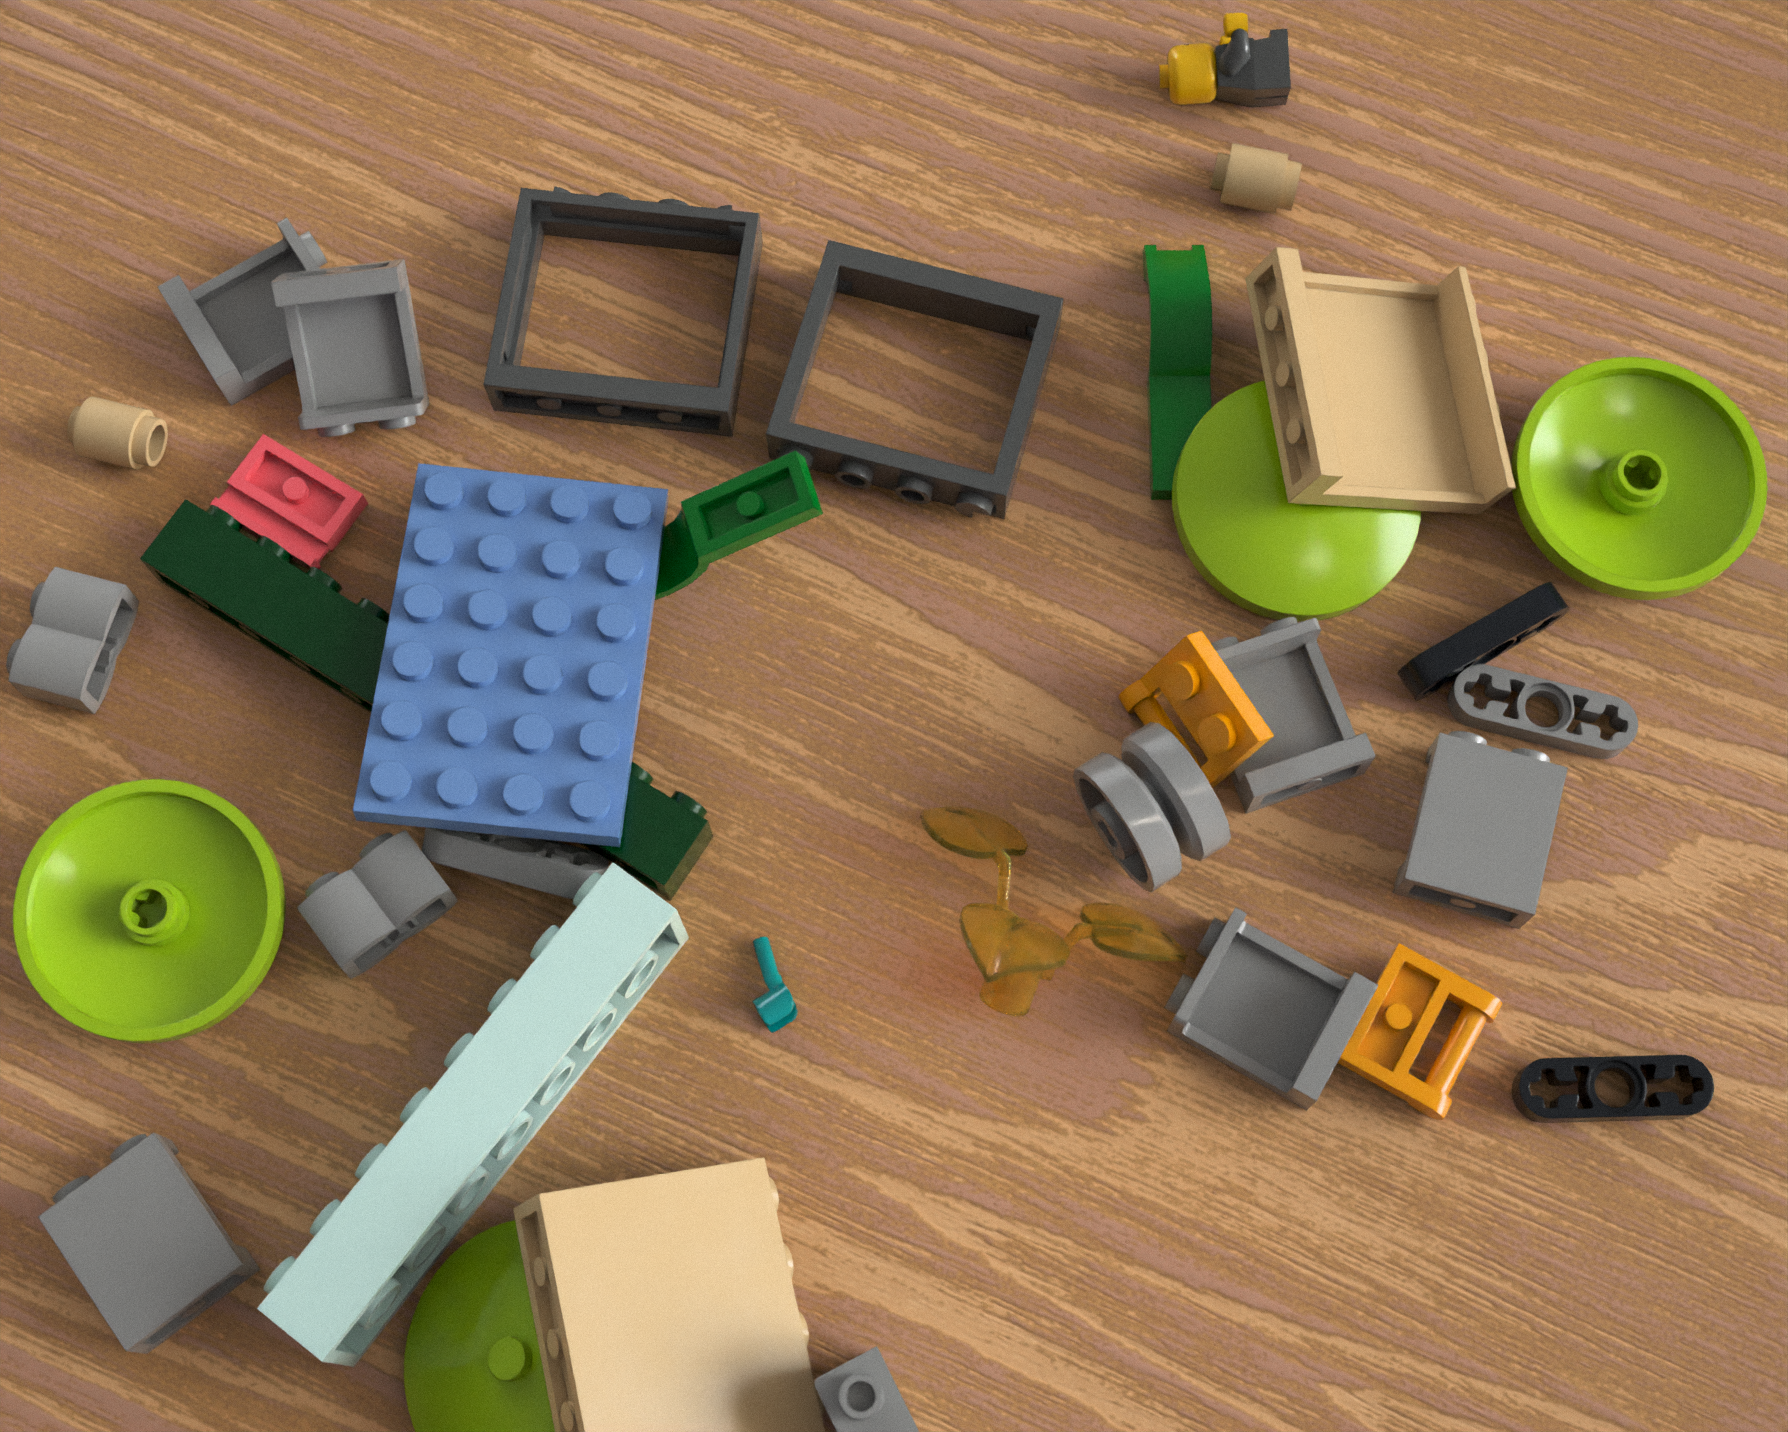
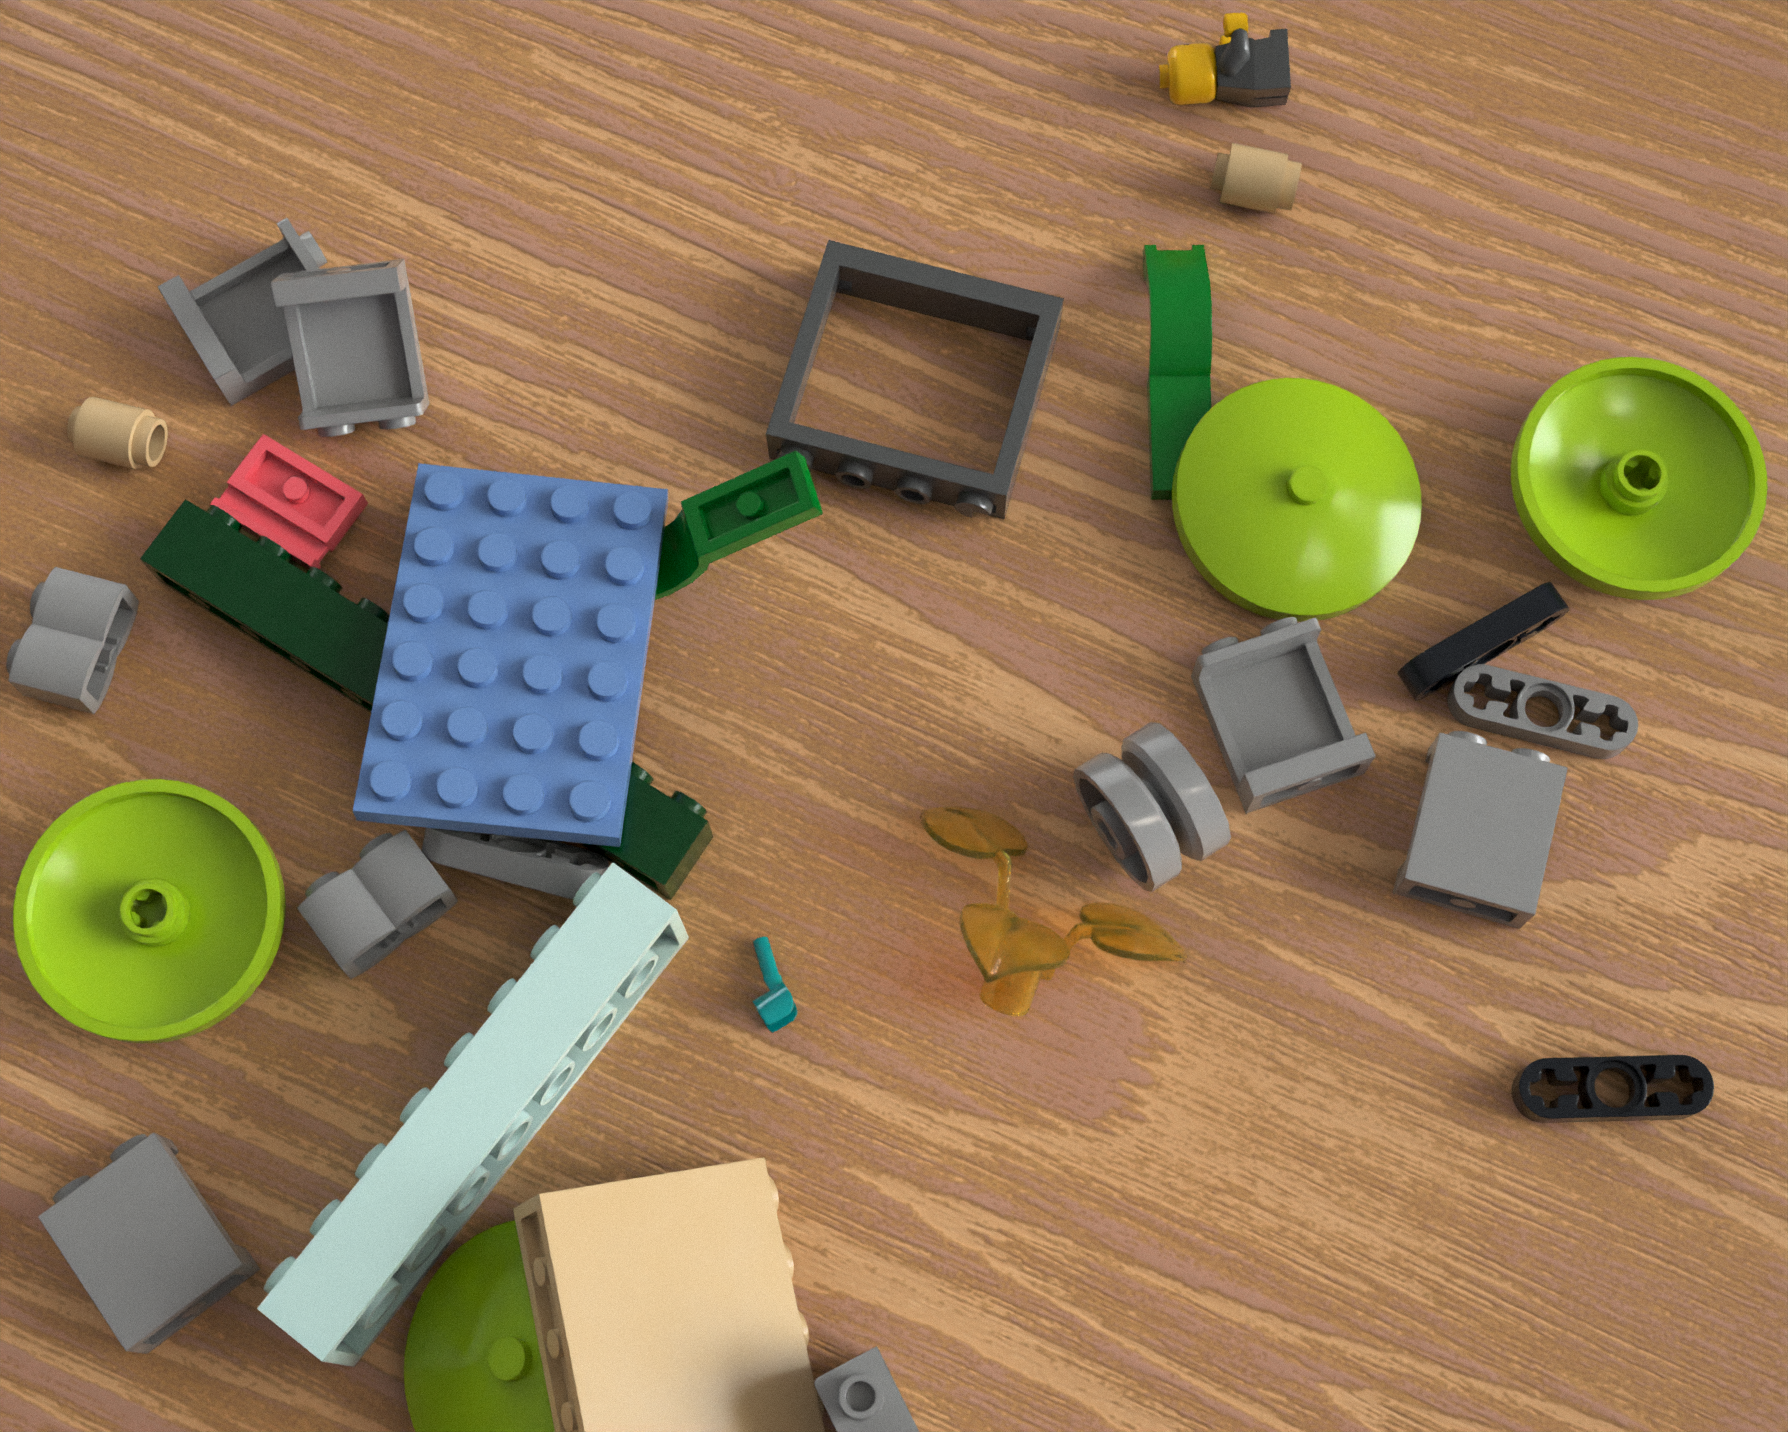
dark grey window [483,186,763,437] -> none
light orange plate [1118,631,1274,788] -> none
light grey panel [1164,907,1378,1111] -> none
tan panel [1245,247,1516,514] -> none
light orange plate [1337,943,1502,1120] -> none

